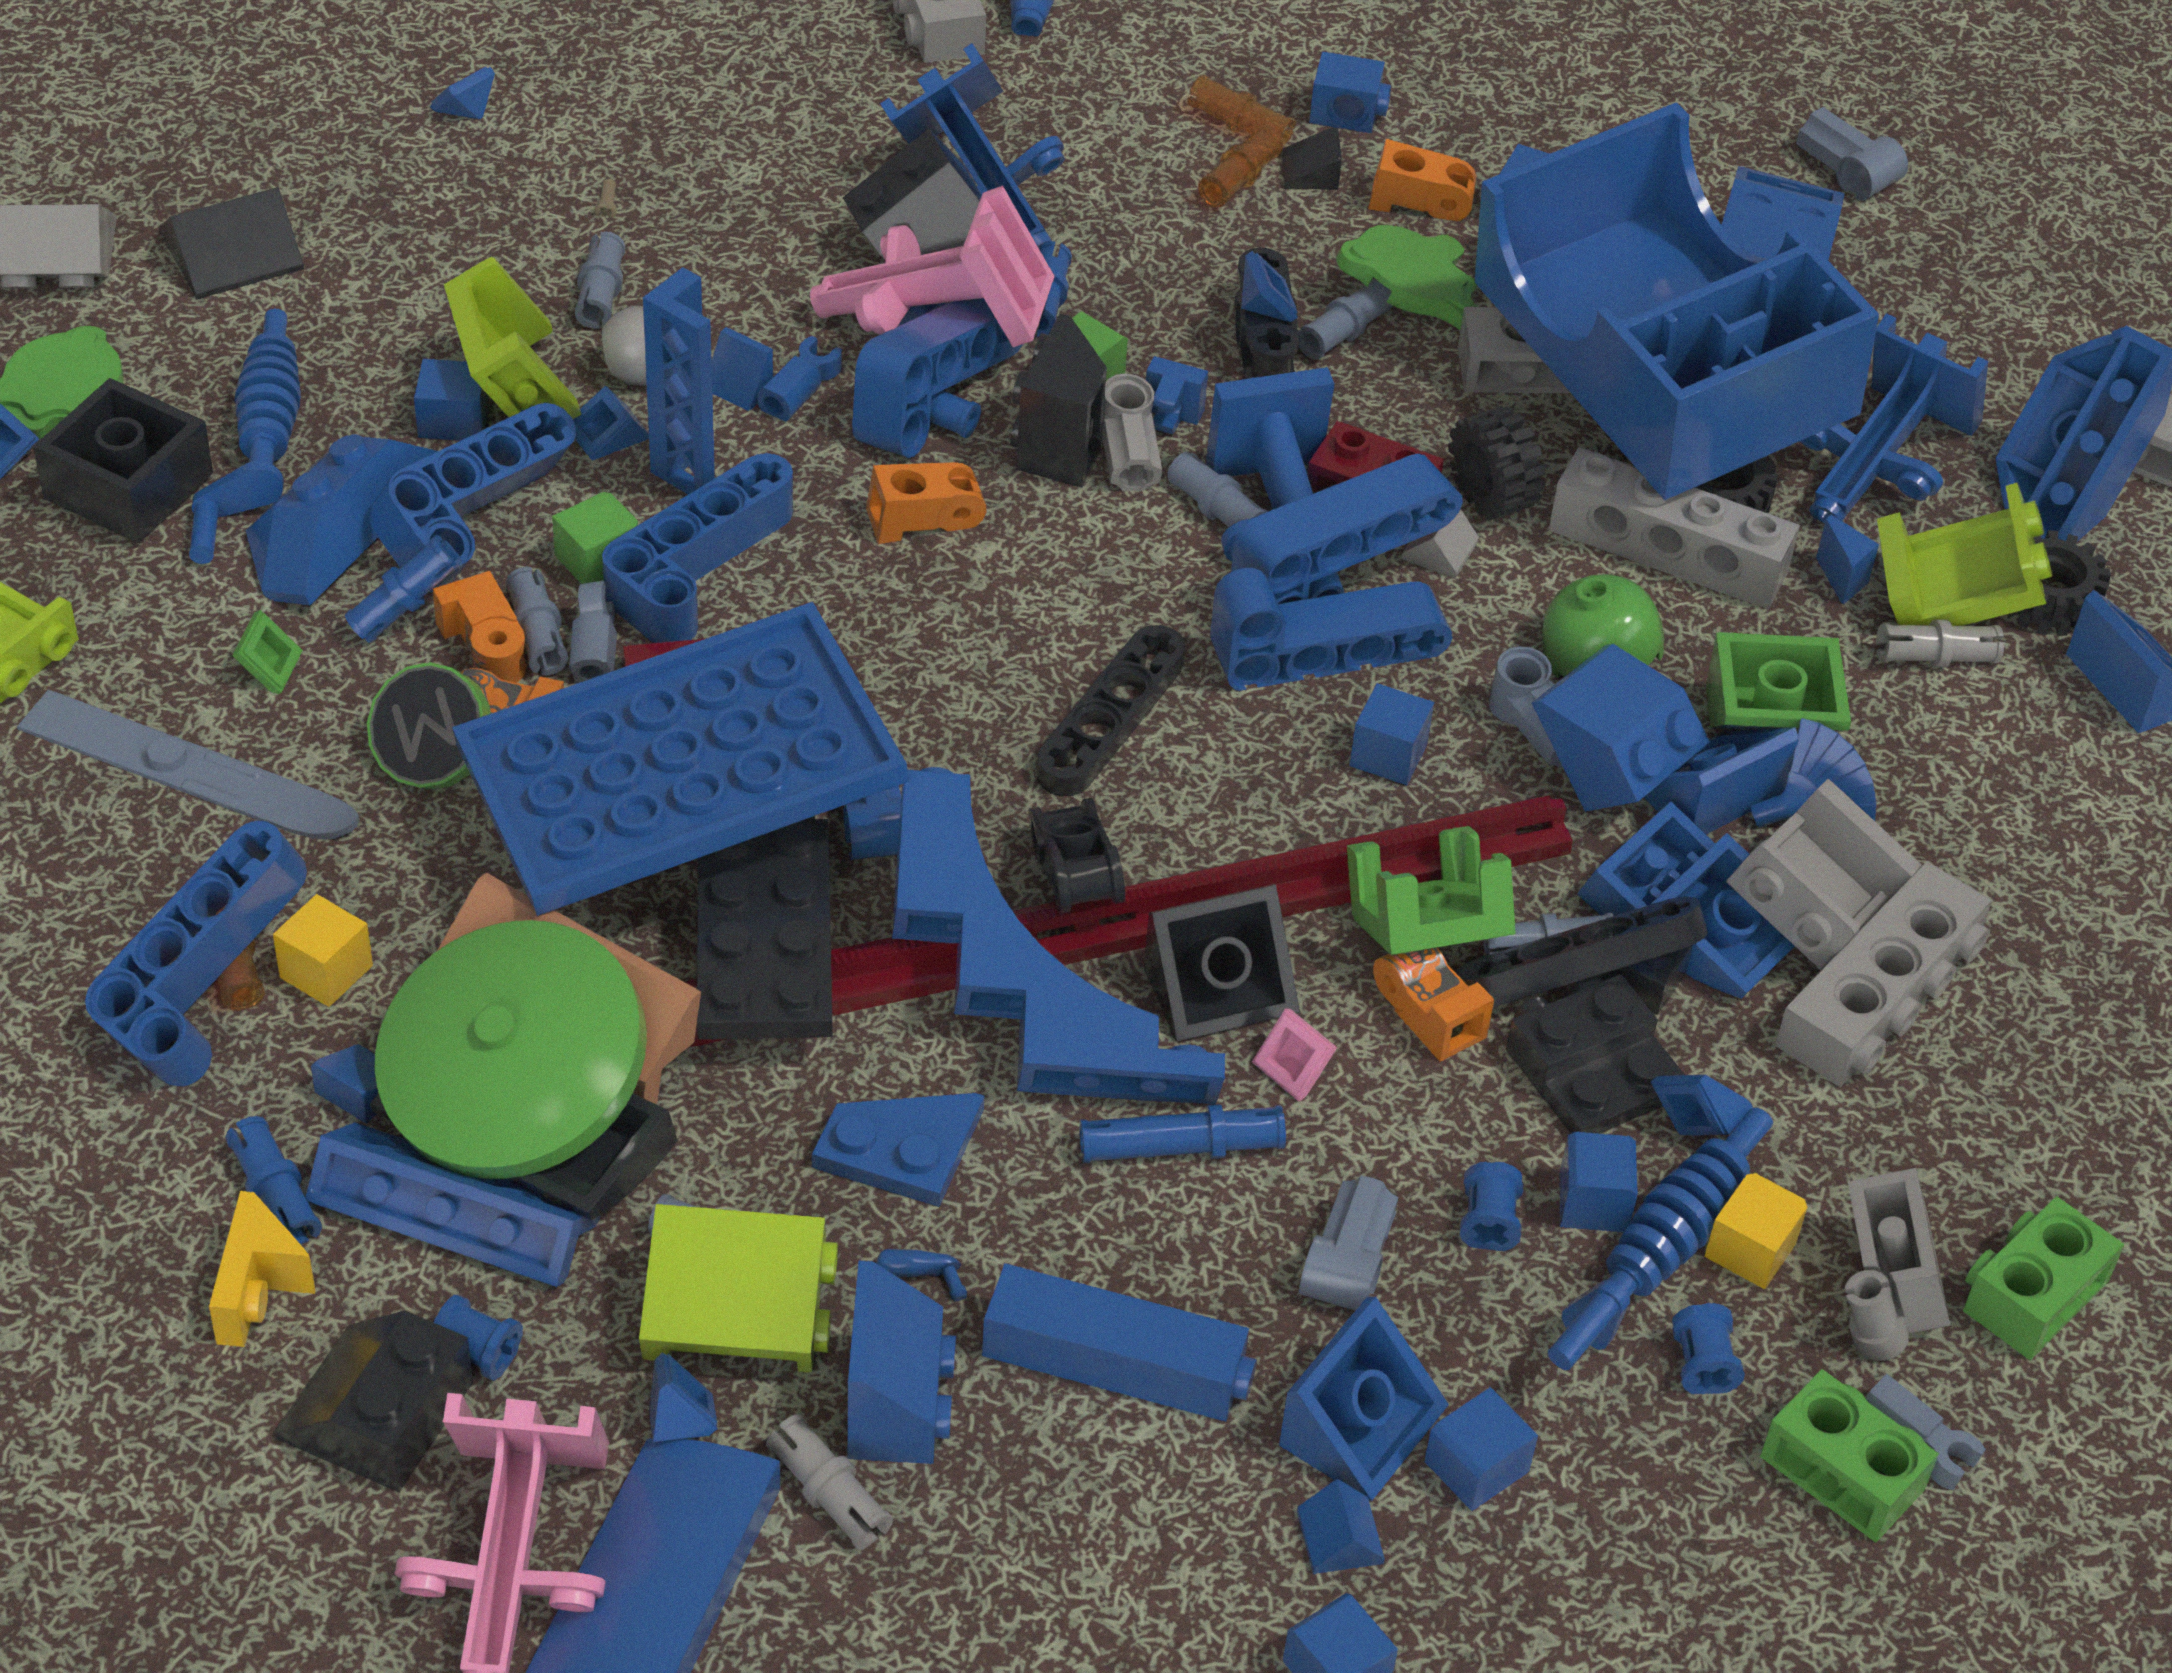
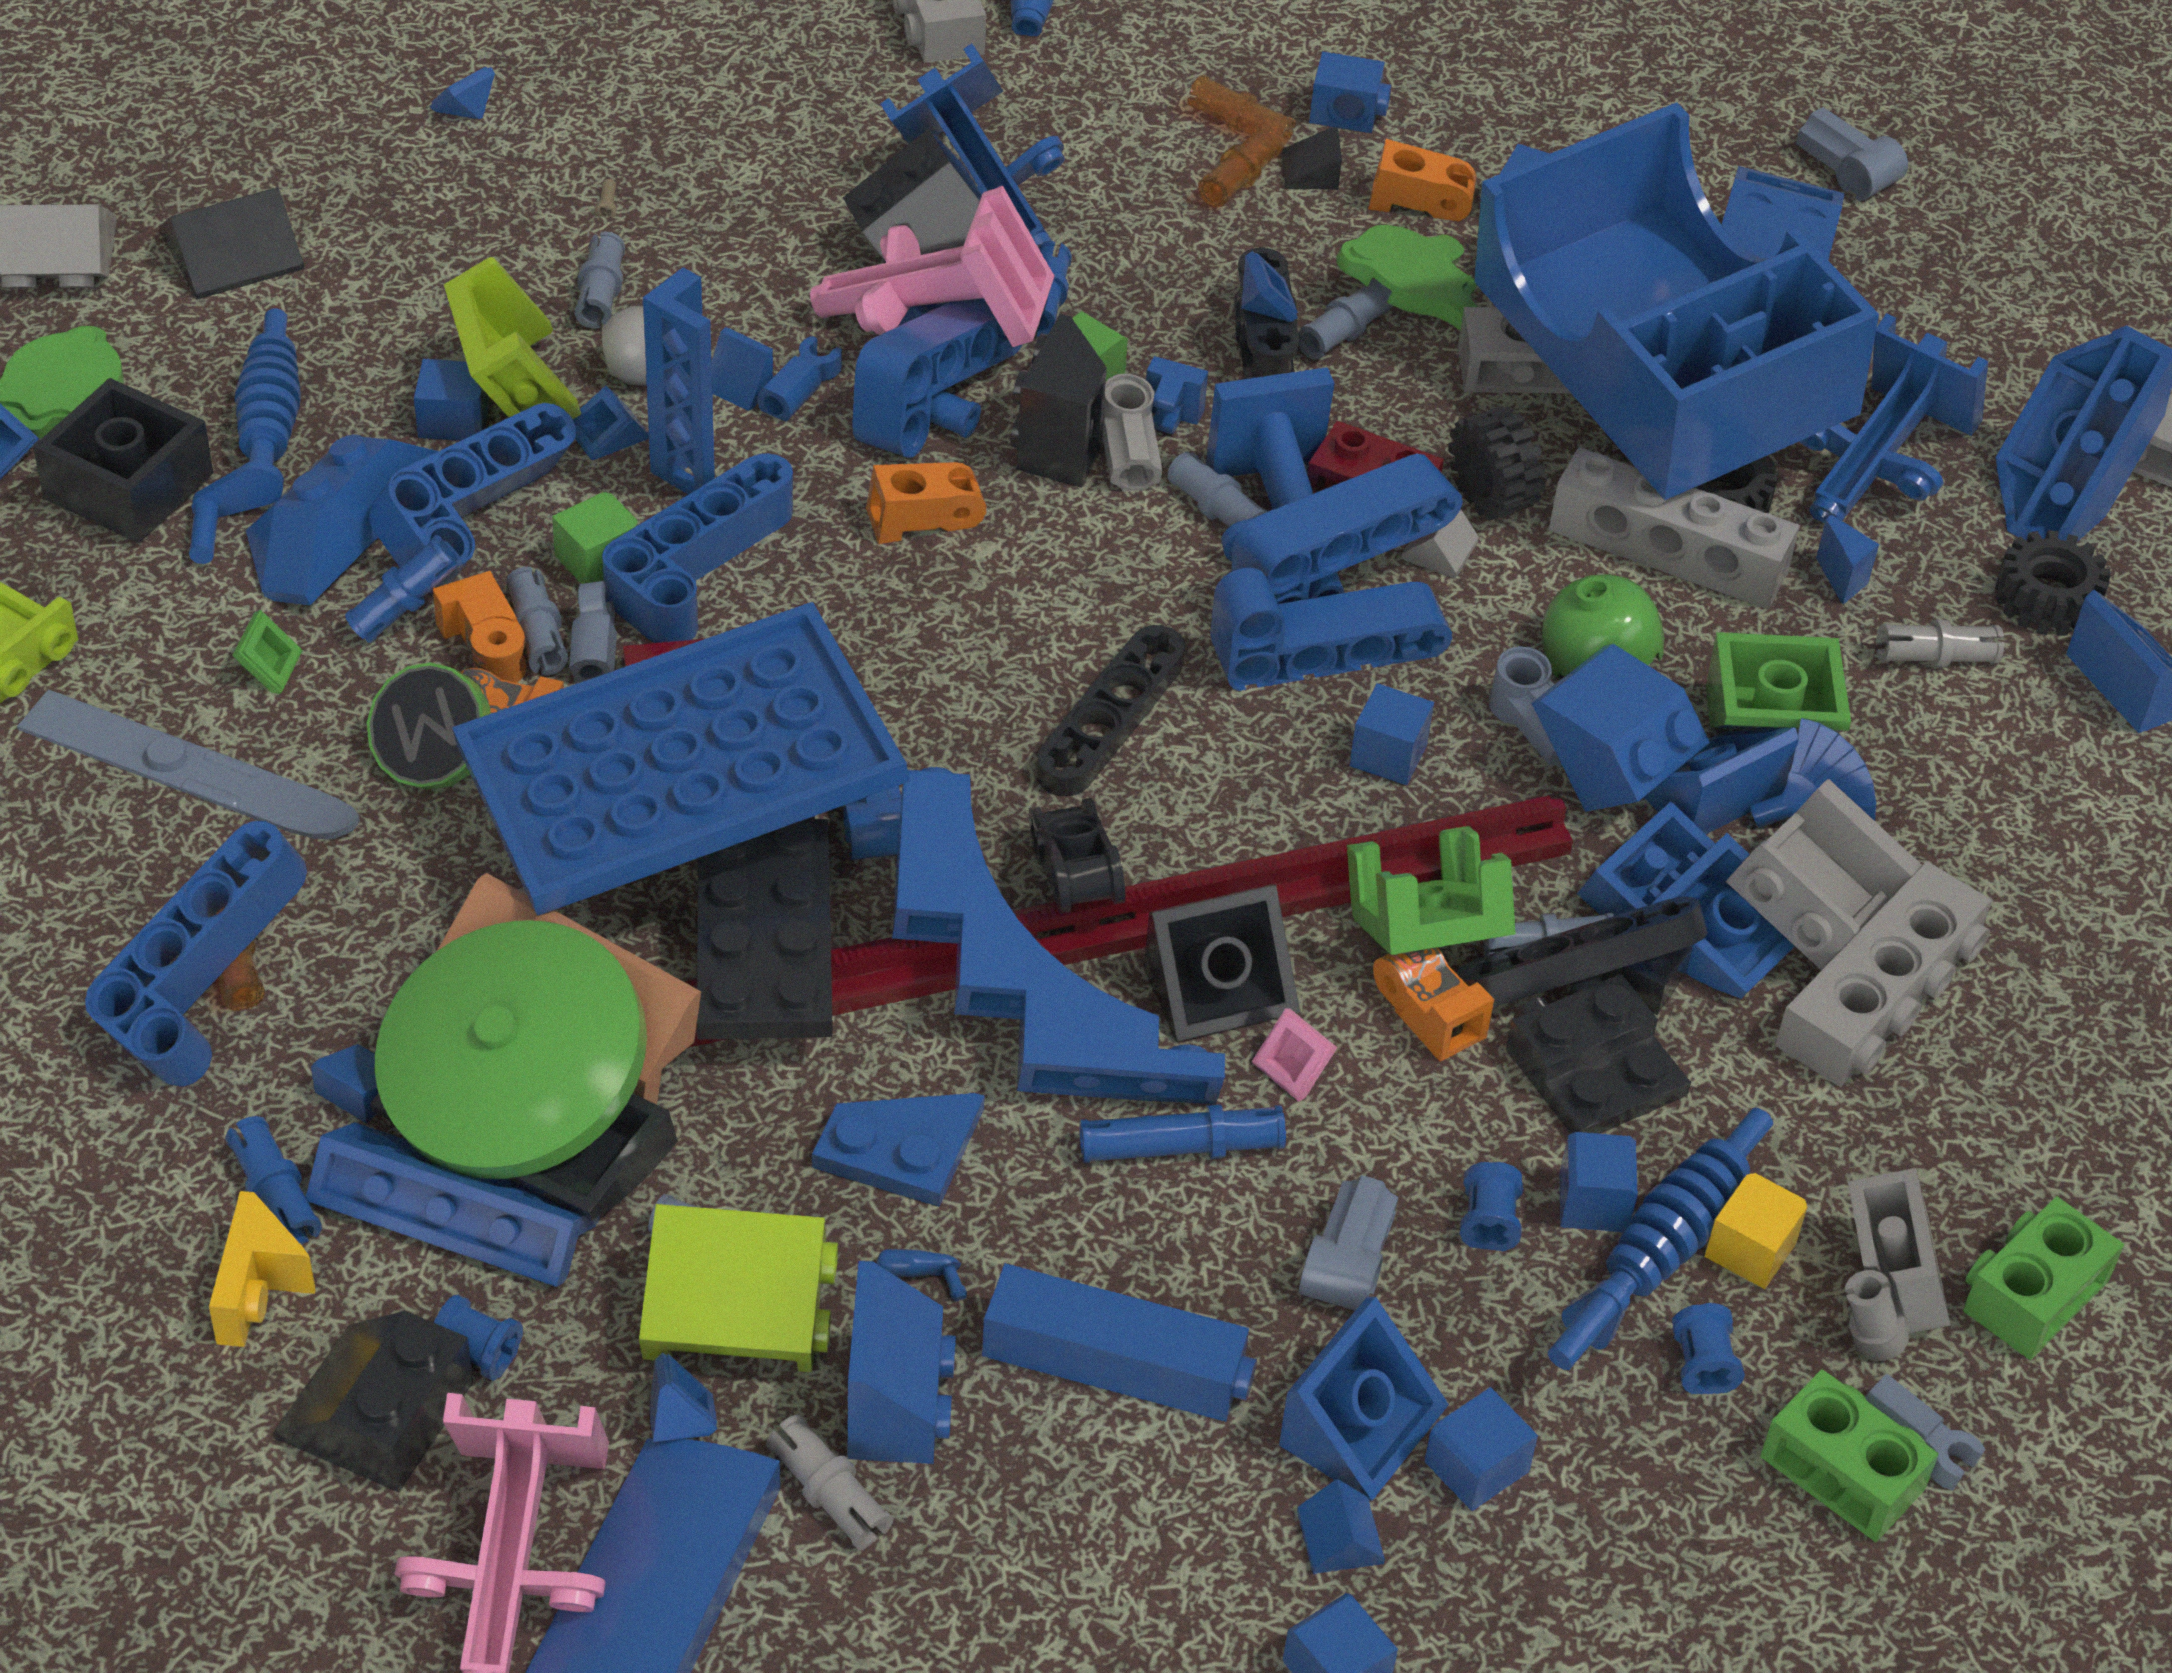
yellow piece [273,894,373,1007] -> none
blue slope [1651,1075,1753,1135] -> none
lime panel [1877,483,2052,626] -> none

